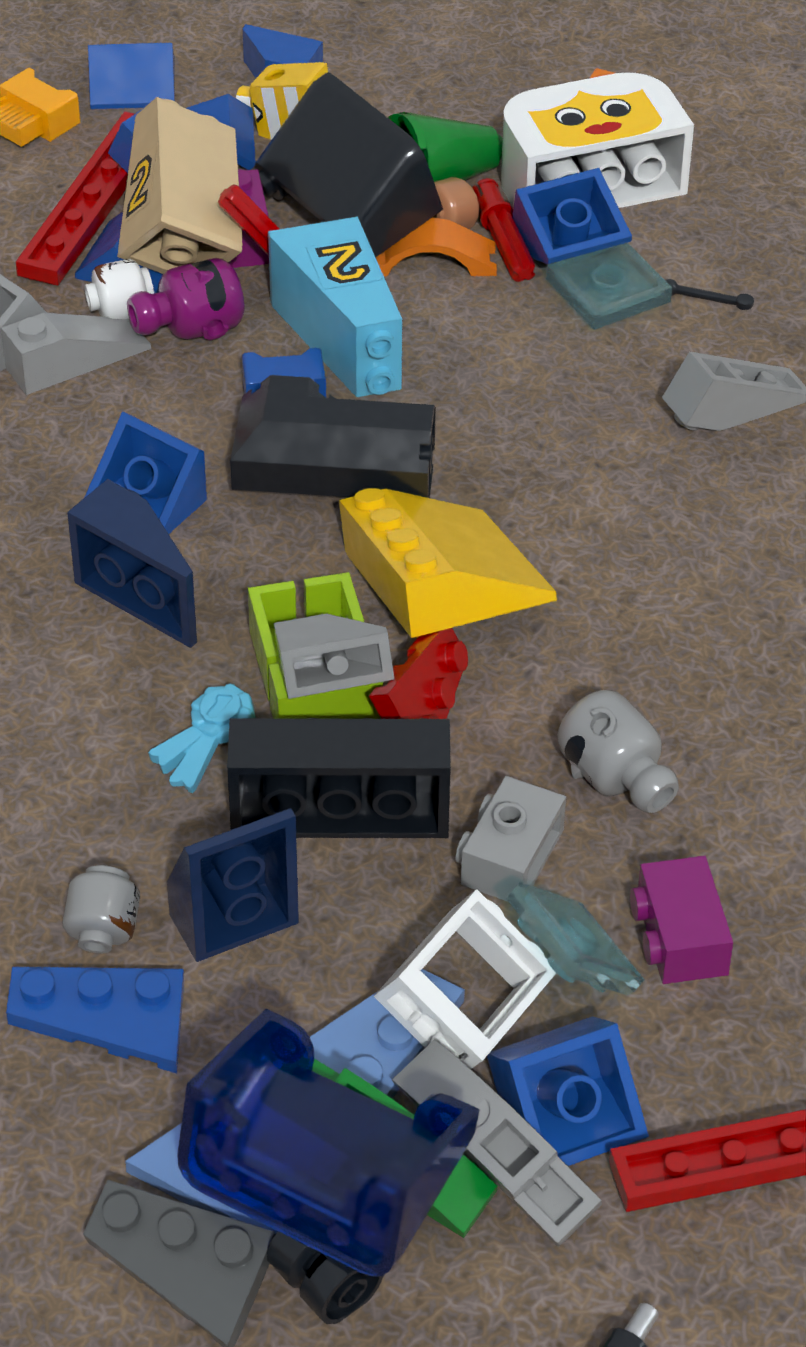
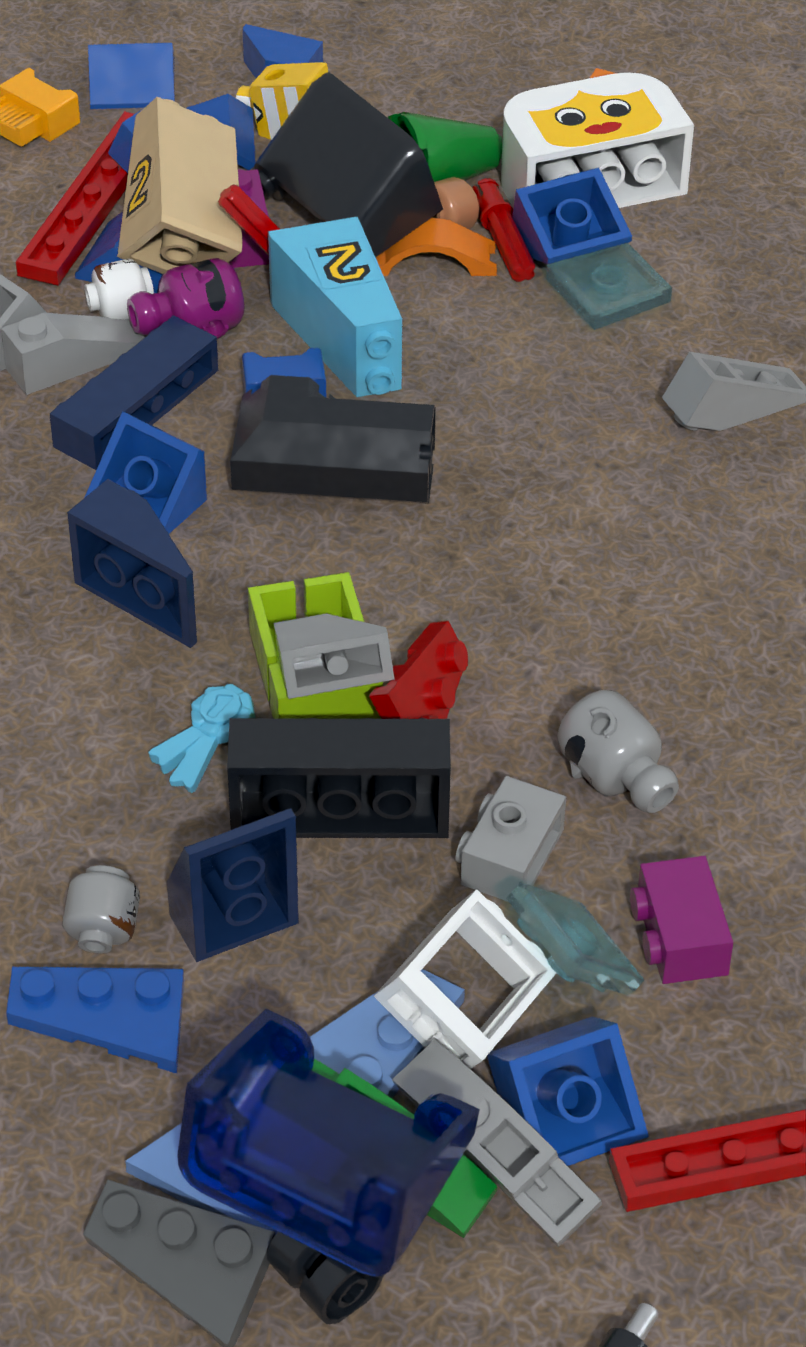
yellow slope [339,488,557,638] -> none
black hinge [660,279,754,310] -> none
none -> dark blue brick [50,315,219,470]

